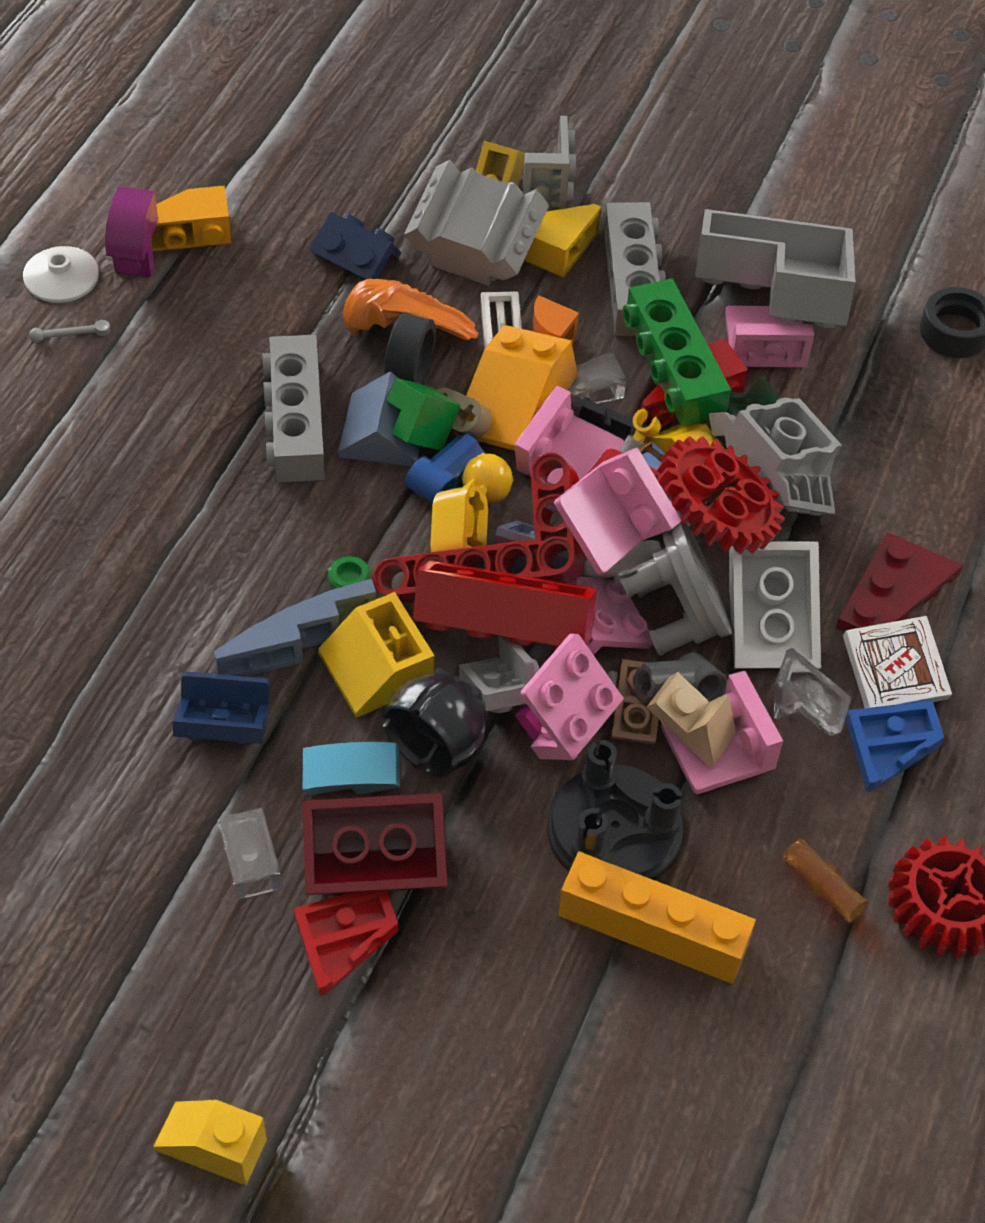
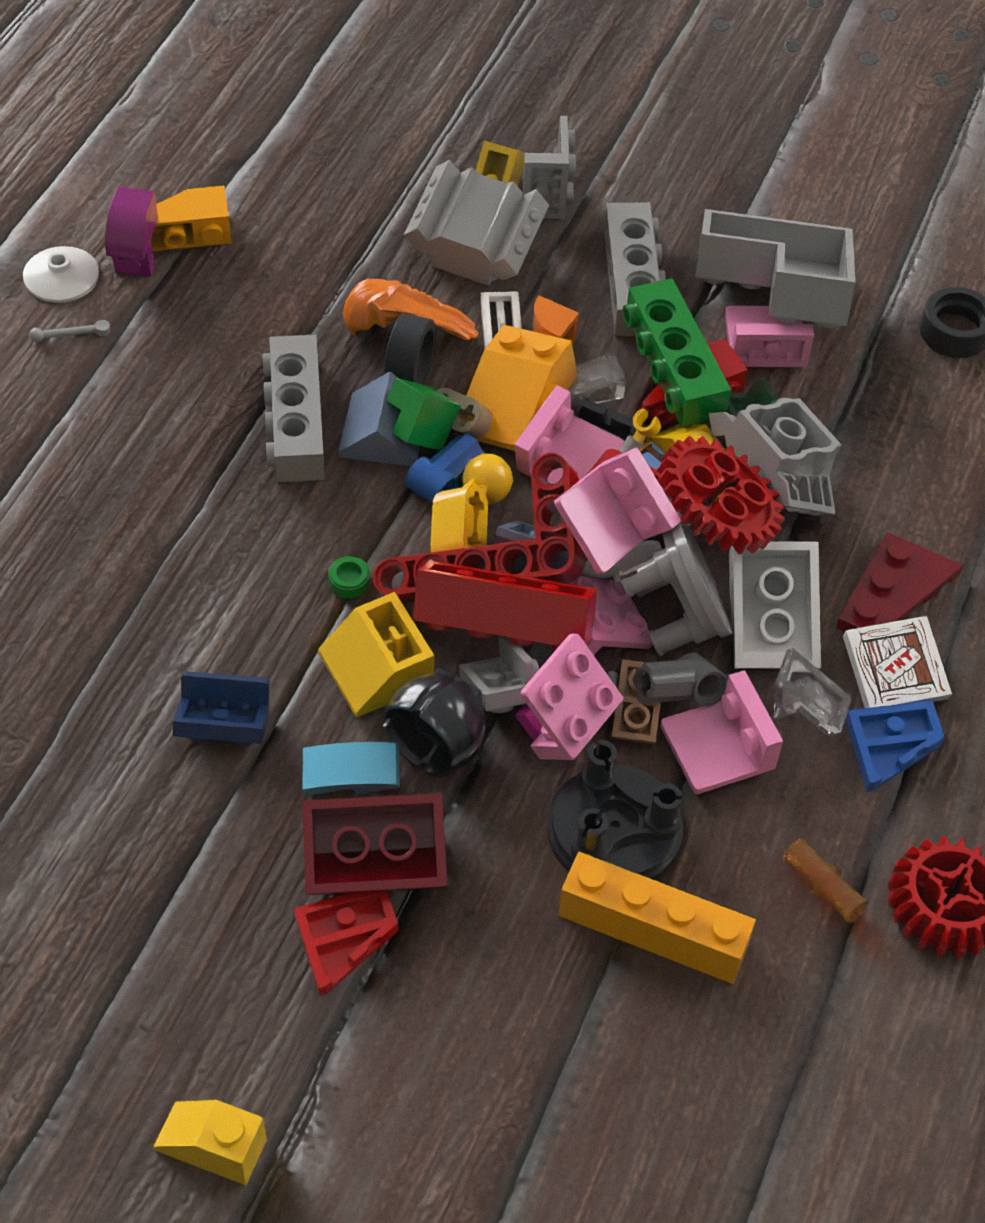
sand blue slope [214,579,376,676] -> none
clear slope [218,808,282,900] -> none
dark blue bracket [309,212,402,280] -> none
yellow slope [525,204,601,278] -> none
tan slope [647,672,736,768] -> none

